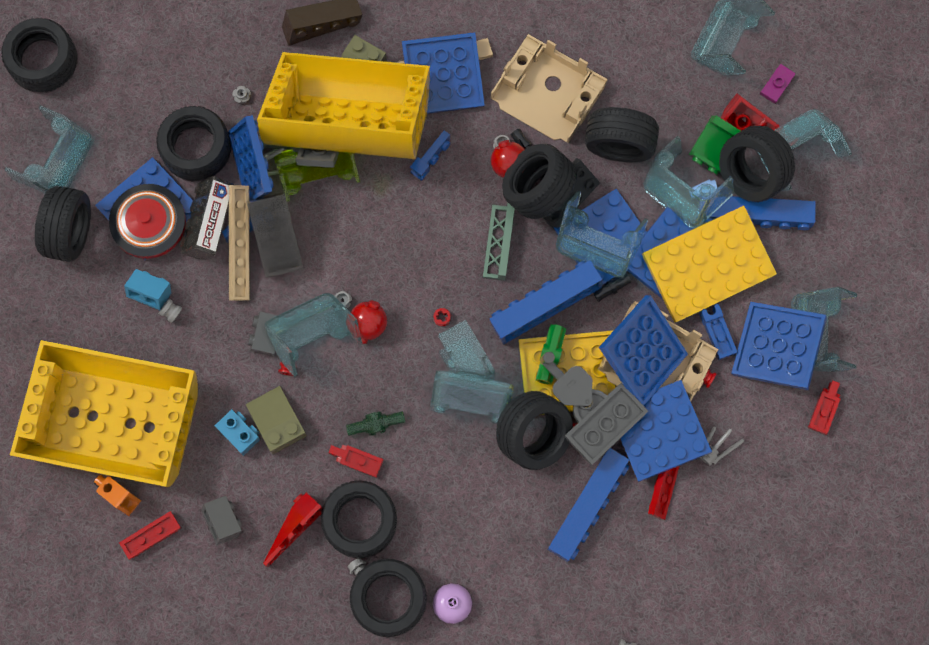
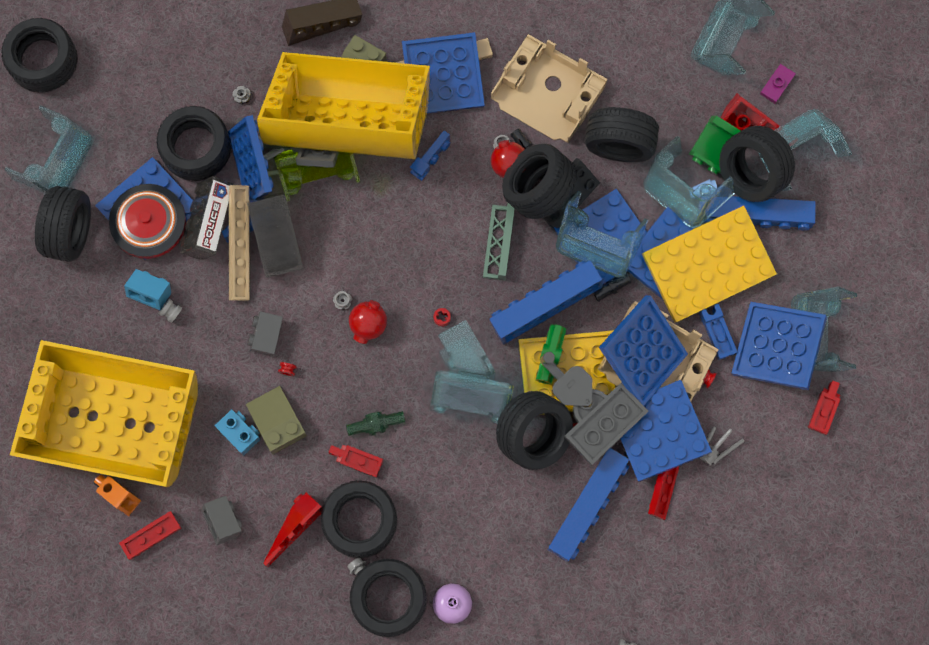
clear light blue windscreen [265,293,362,377] -> none

